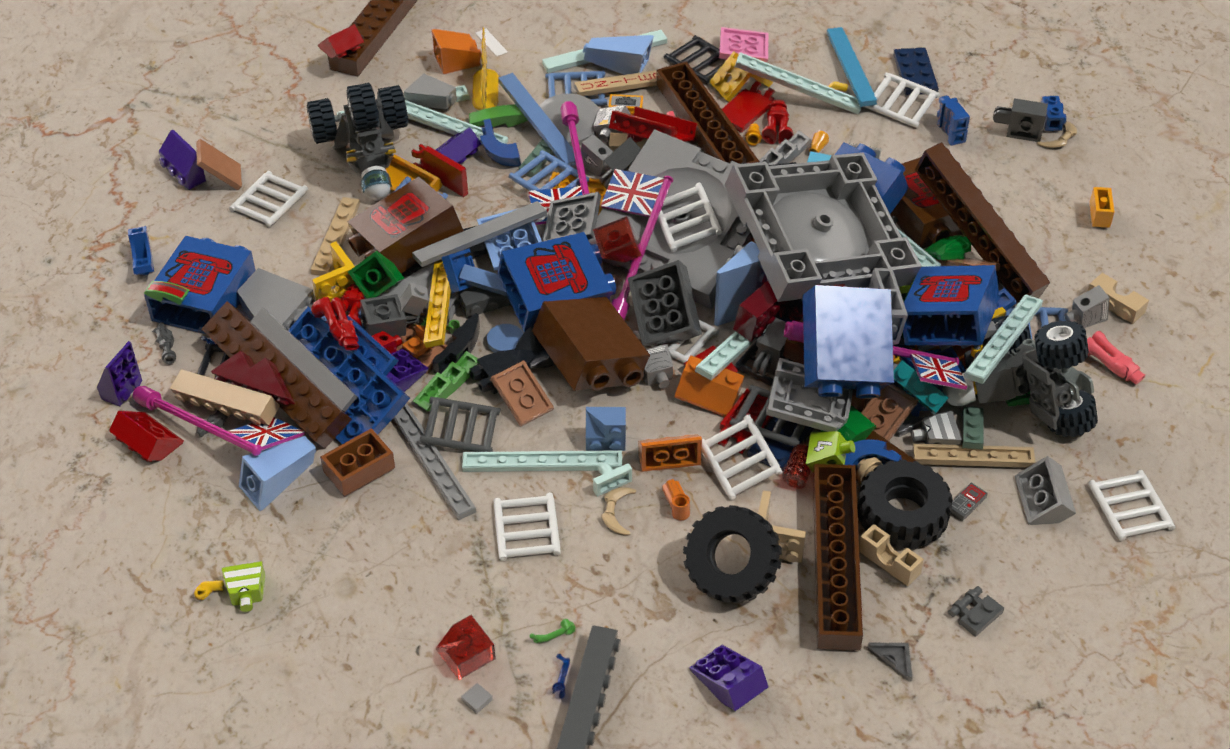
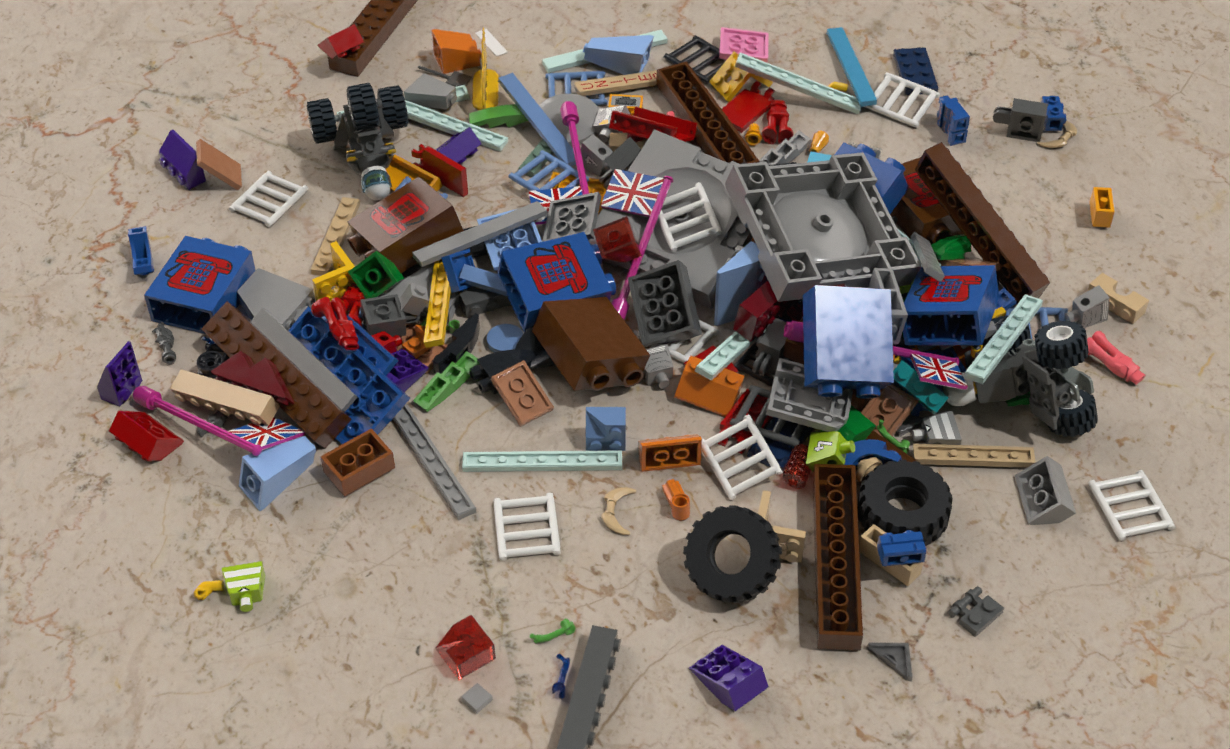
slope [144,281,189,305] -> none
dark grey bar [420,397,501,452] -> none
blue arch [480,119,521,167] -> none
light aqua tile [593,463,632,497] -> none
dark grey tile [951,482,988,521] -> none
sand green plate [963,406,984,450] -> none
none -> black wheel [196,351,224,379]
none -> dark grey piece [418,66,472,87]
none -> bright green piece [877,419,910,454]
none -> blue brick [877,530,926,566]
none -> light grey tile [911,232,945,282]

